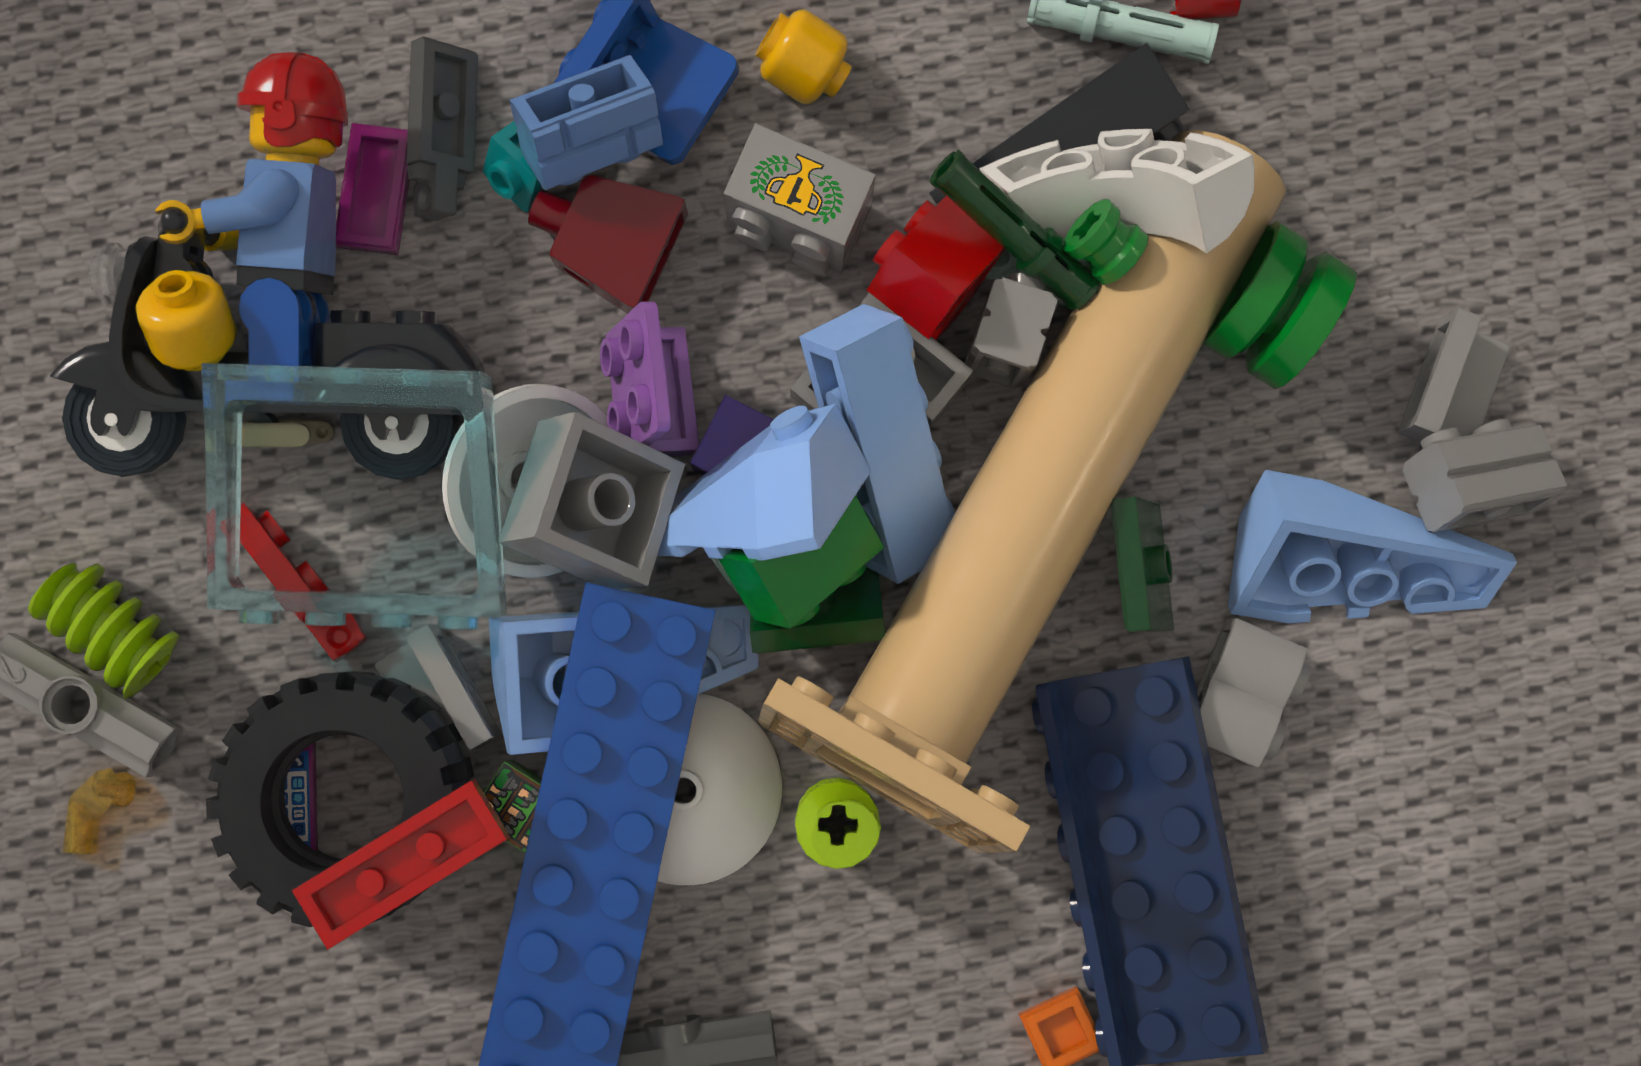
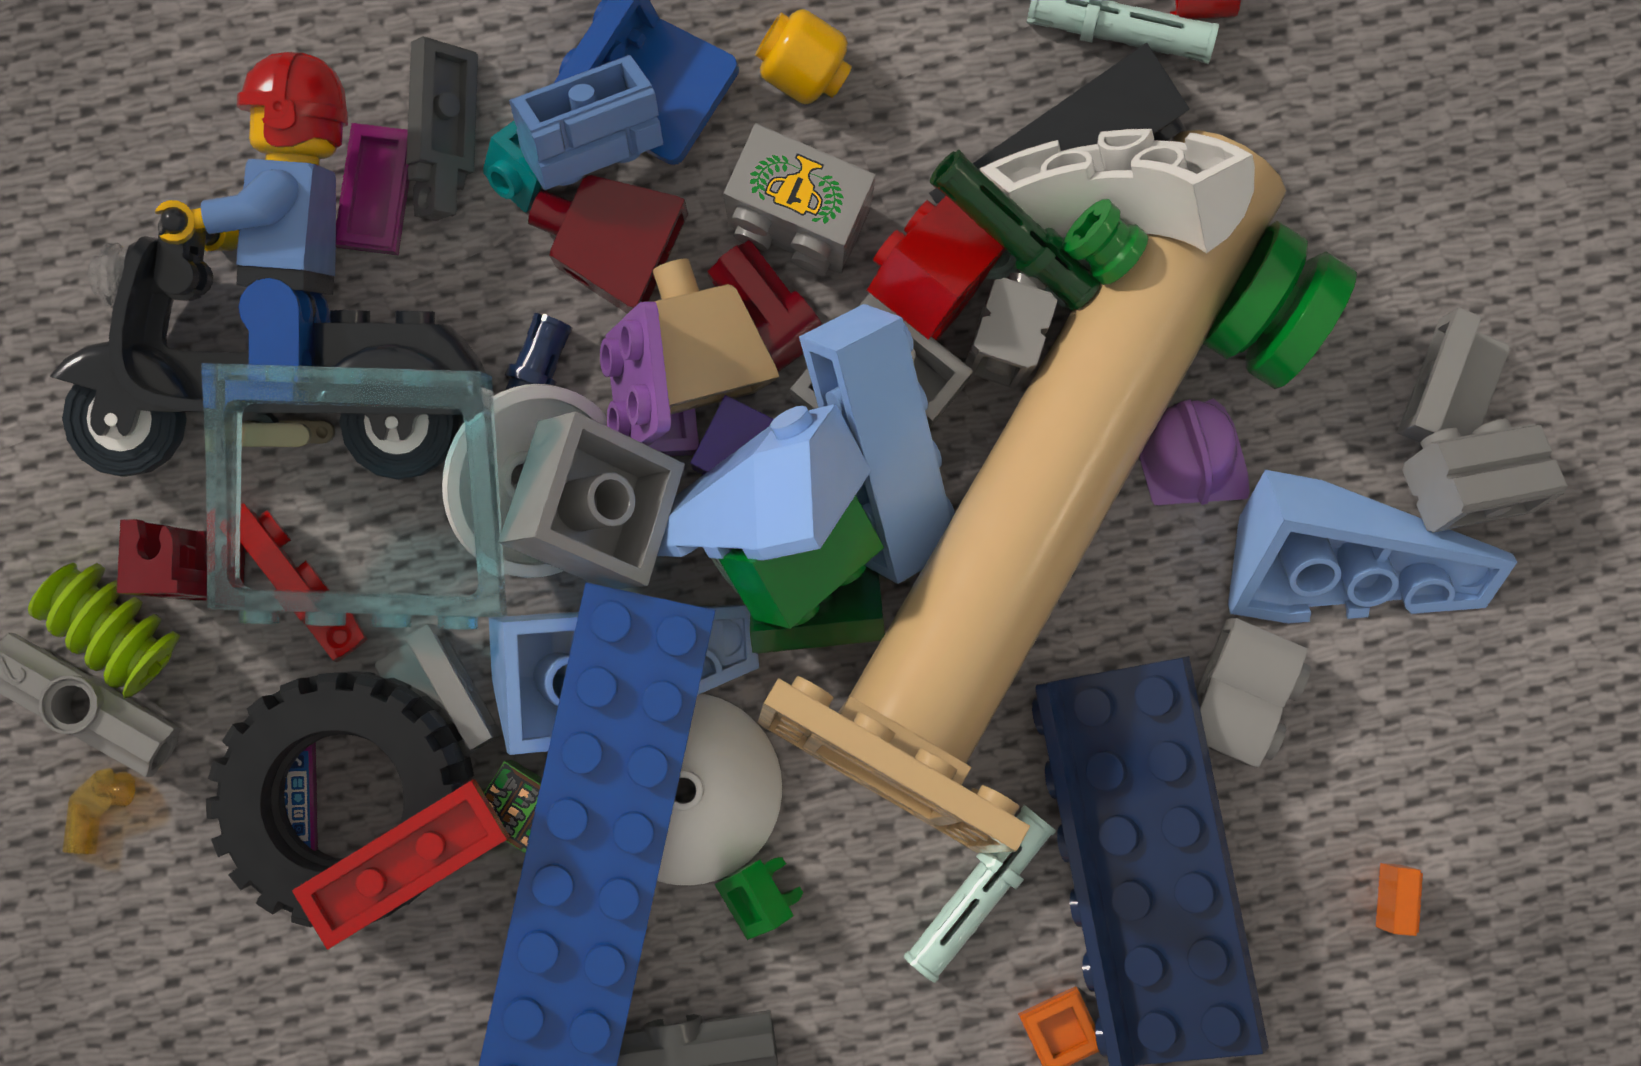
yellow head [136,270,237,371] -> none
lime piece [795,777,881,869] -> none
dark green plate [1111,496,1174,632] -> none
none -> dark red hinge [117,519,249,601]
none -> dark blue pin [505,313,573,390]
none -> tan torso [653,258,779,414]
none -> dark red piece [707,240,823,372]
none -> green tile [714,857,803,940]
none -> light aqua pin [904,805,1056,983]
none -> medium lavender piece [1139,398,1249,506]
none -> orange tile [1376,863,1423,936]

